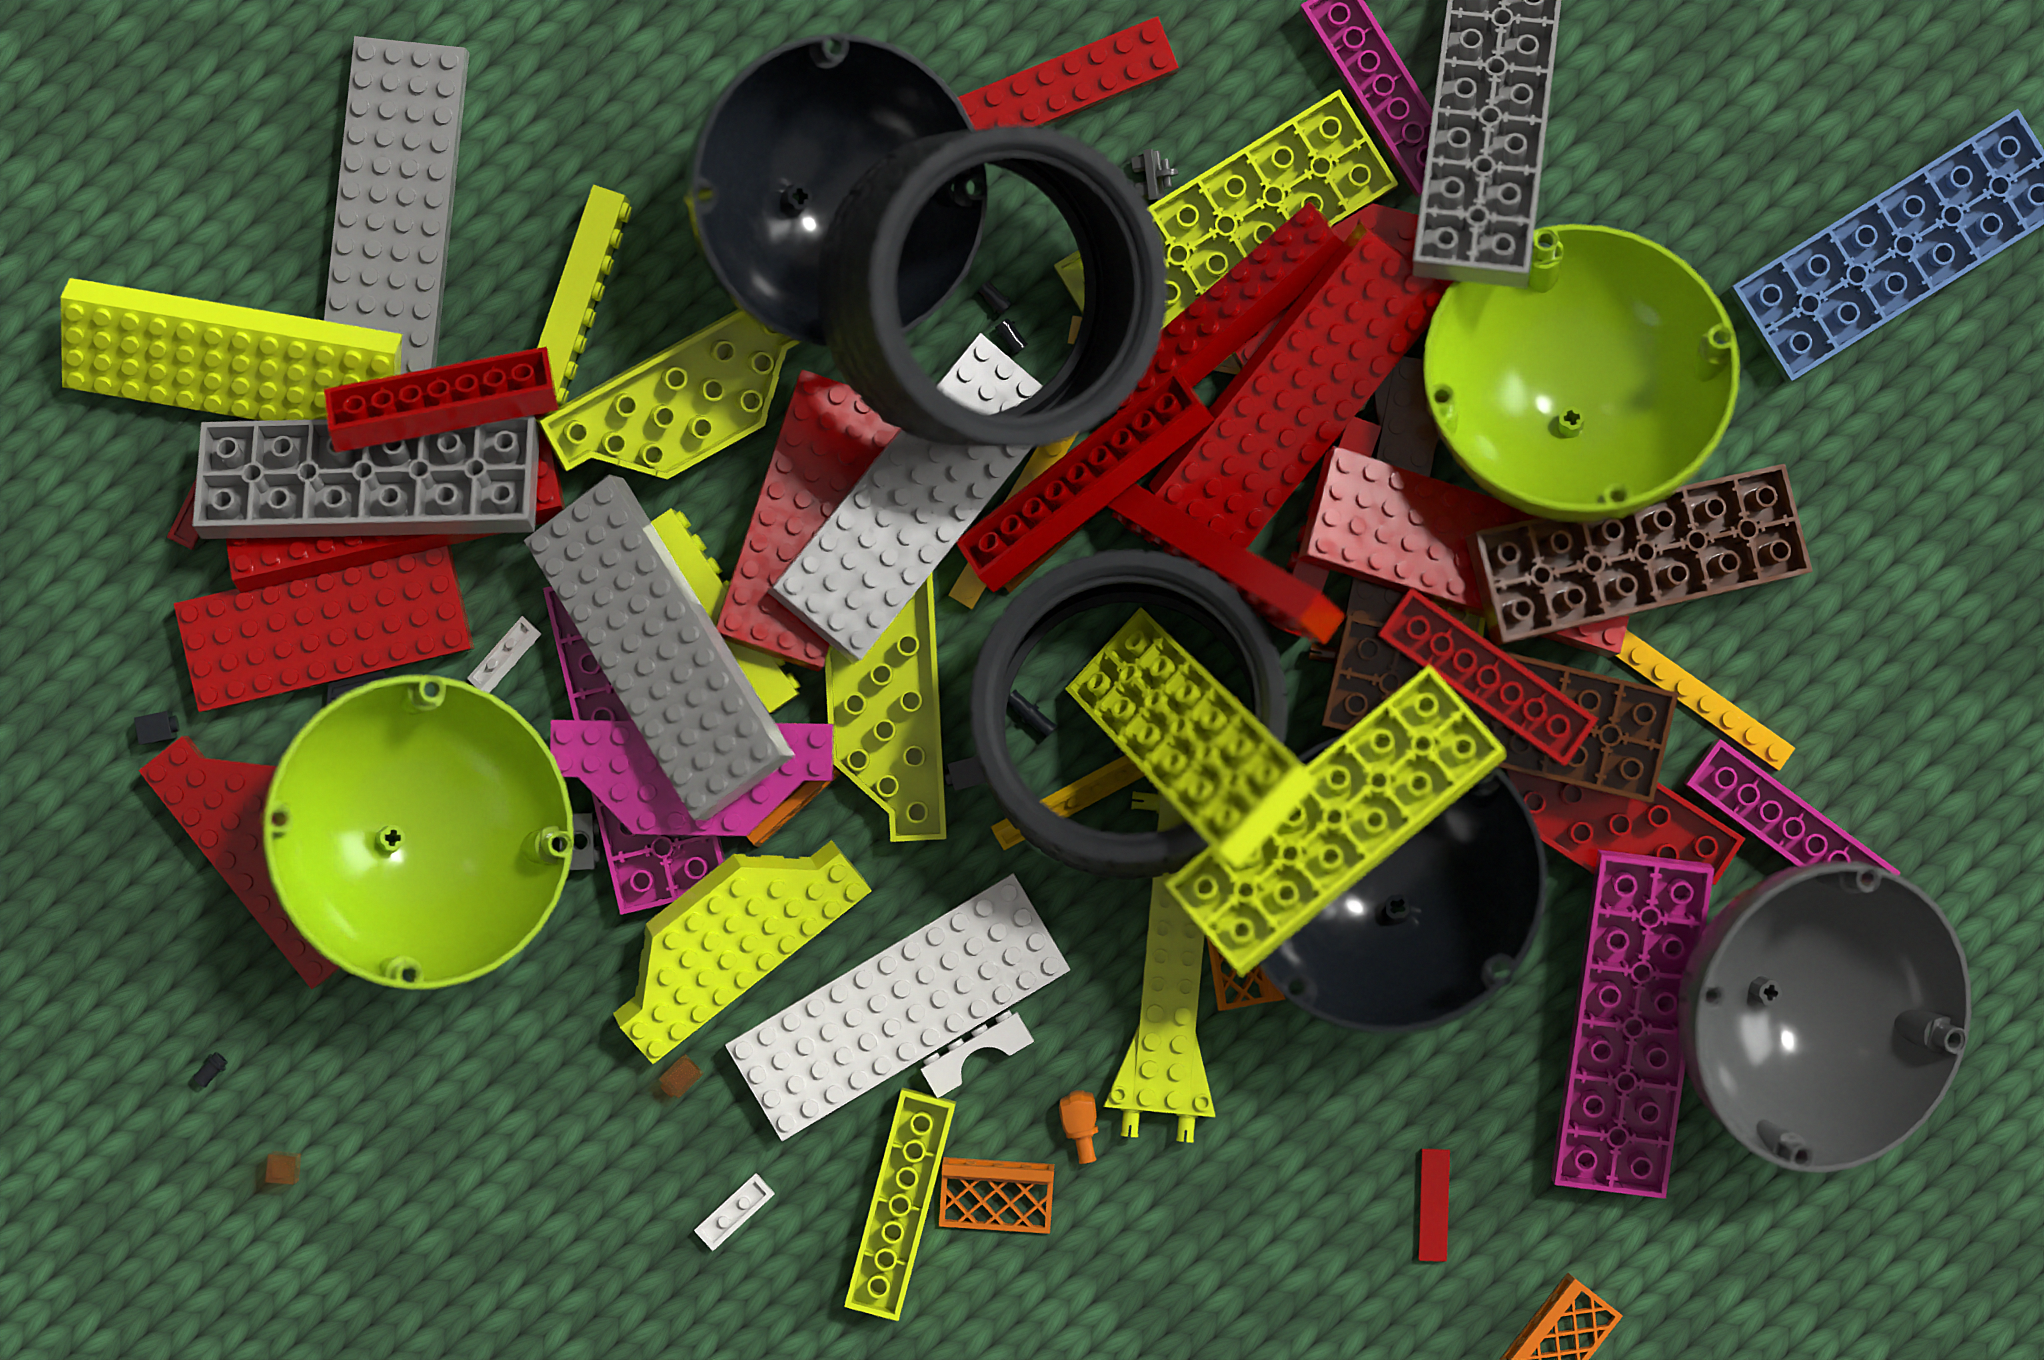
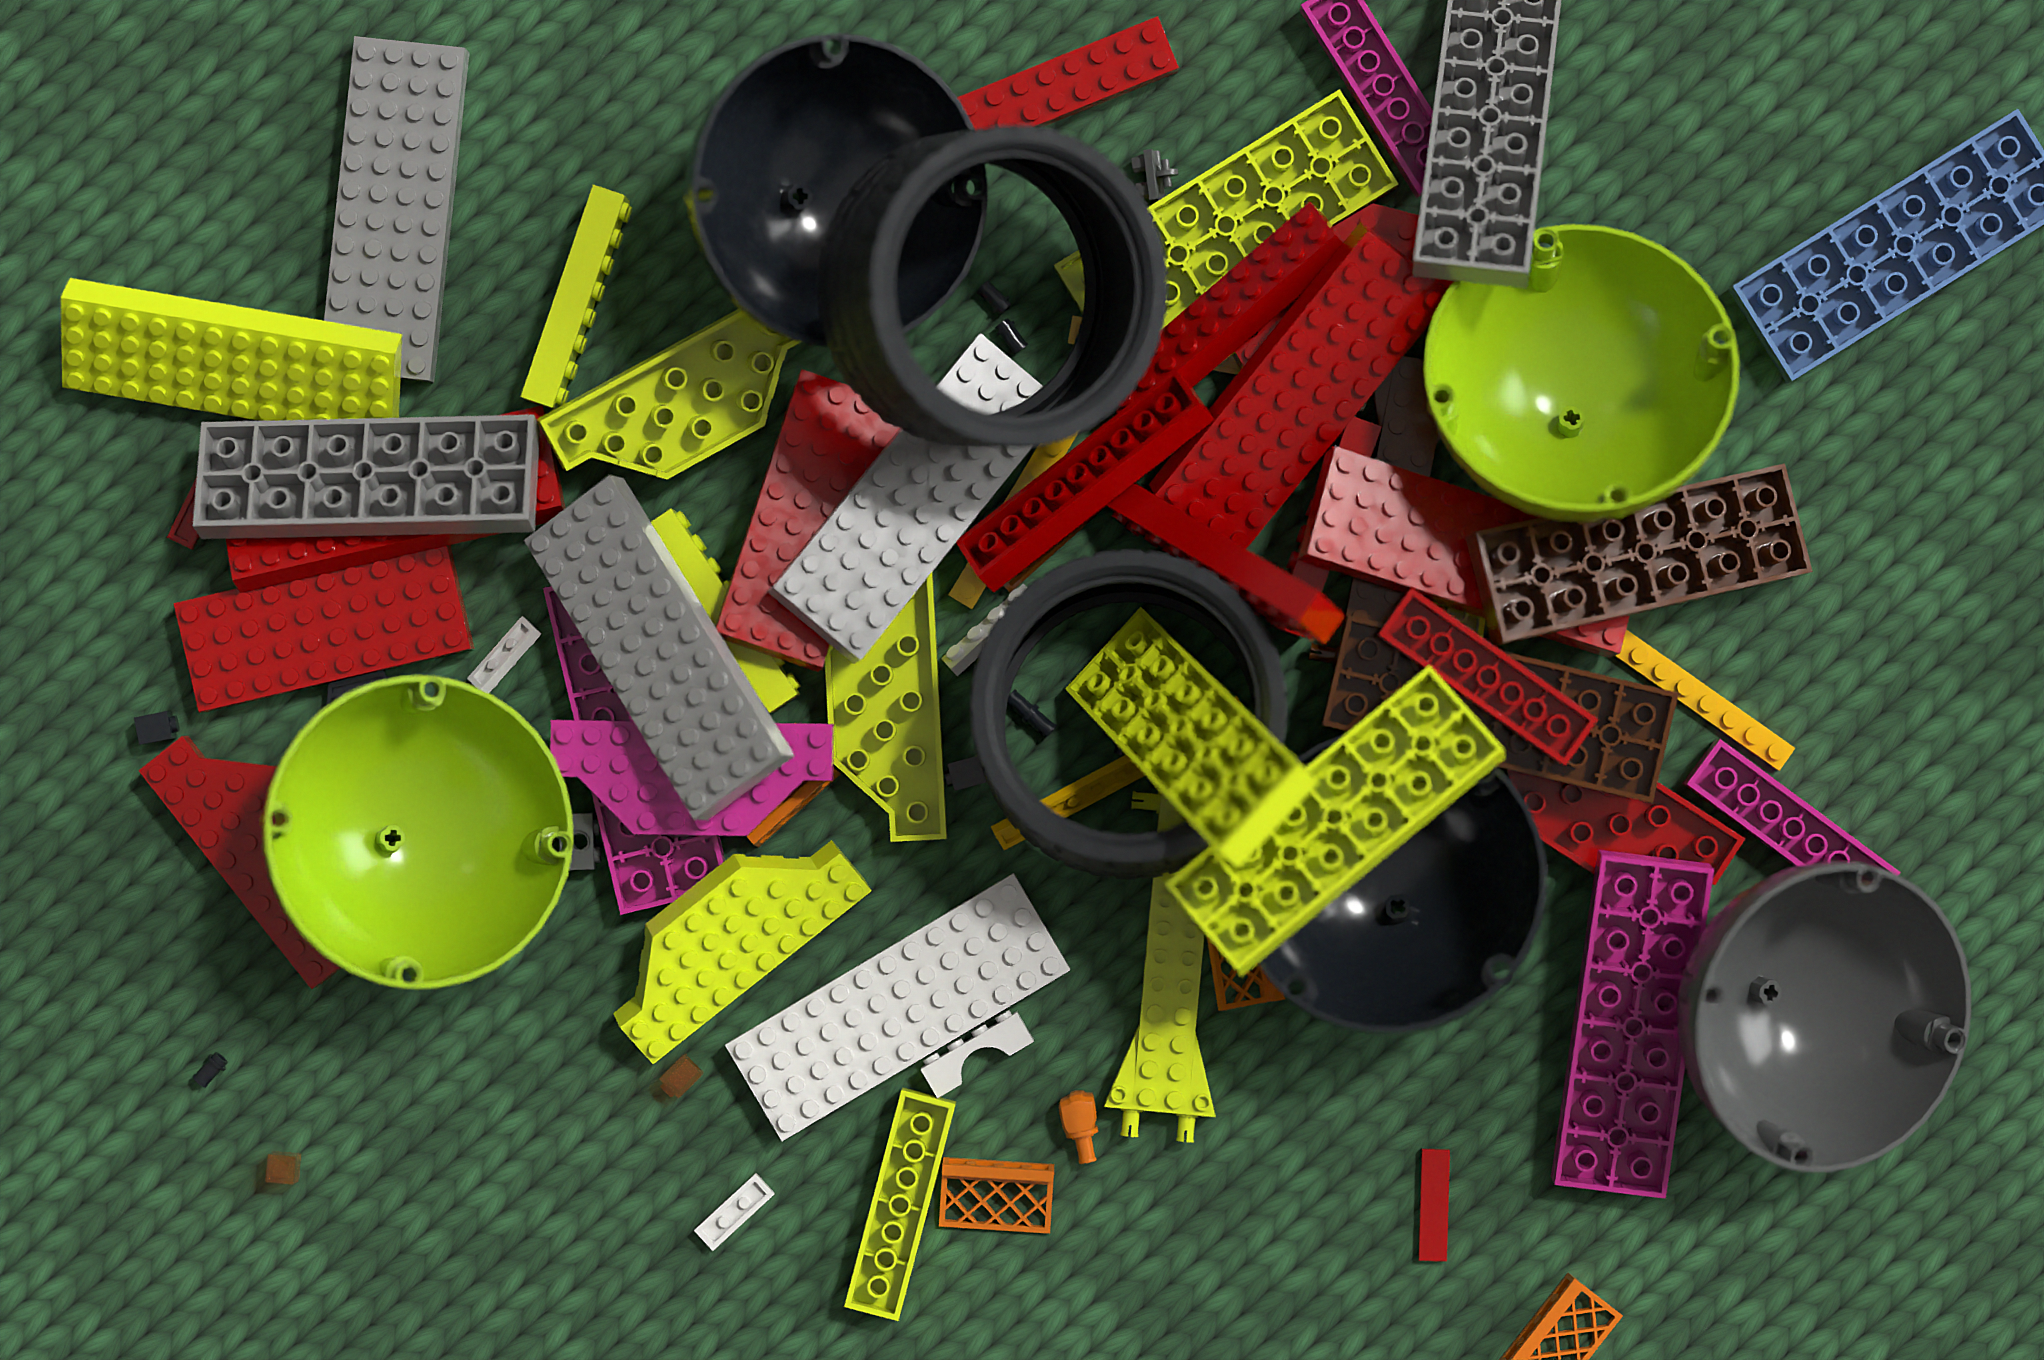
red brick [324,346,559,453] -> none
none -> white plate [941,584,1026,676]

